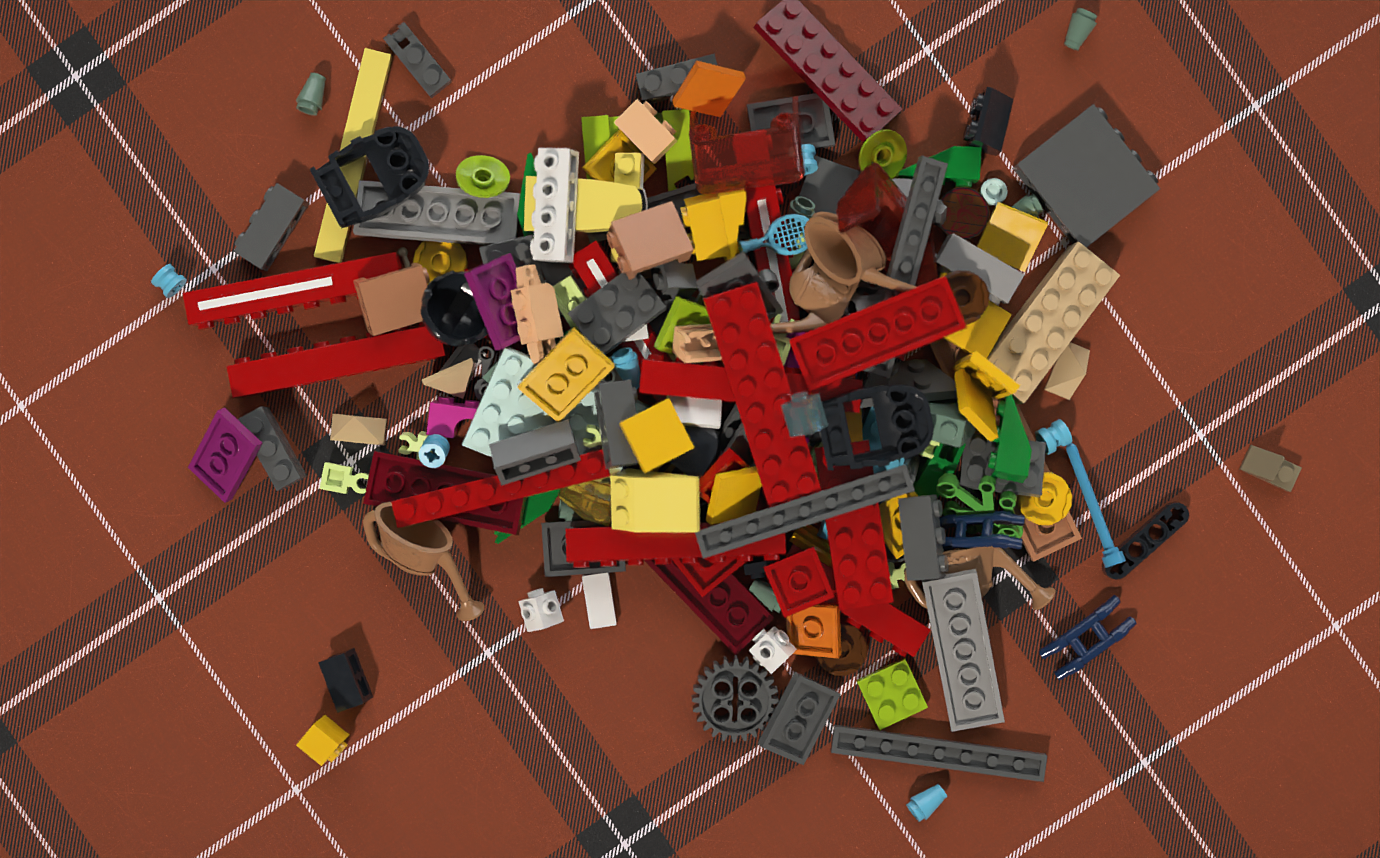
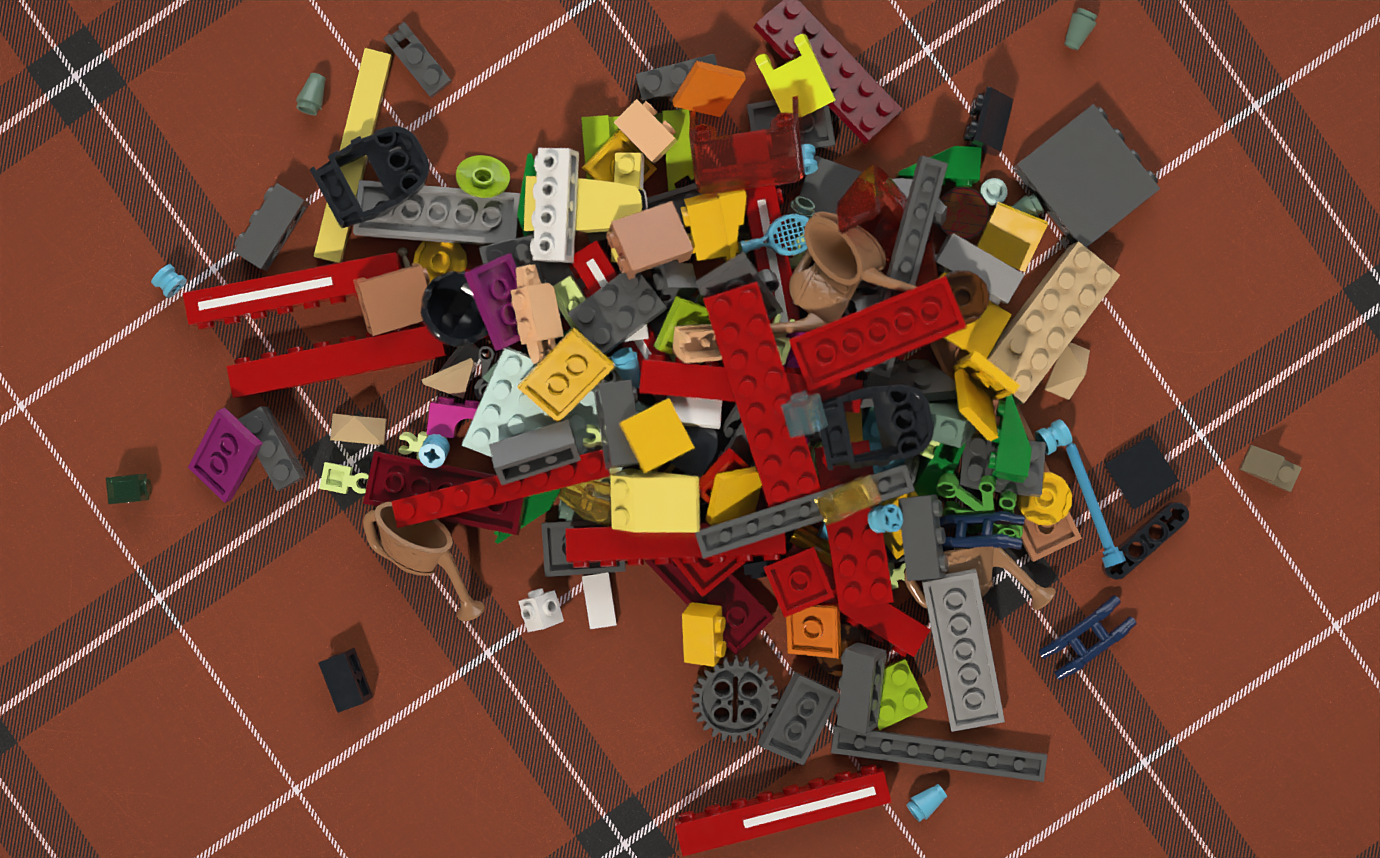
yellow brick [296,715,349,766] -> none
sand green cone [749,578,781,613] -> none
white brick [749,626,797,674] -> none
lime dish [859,130,907,183] -> none
none -> clear green brick [106,473,152,504]
none -> red brick [675,764,892,857]
none -> yellow brick [682,602,726,667]
none -> neon yellow flag [755,34,836,124]
none -> clear yellow brick [814,475,882,525]
none -> dark grey brick [836,642,886,734]
none -> medium azure wheel [868,504,903,533]
none -> black tile [1103,436,1179,510]

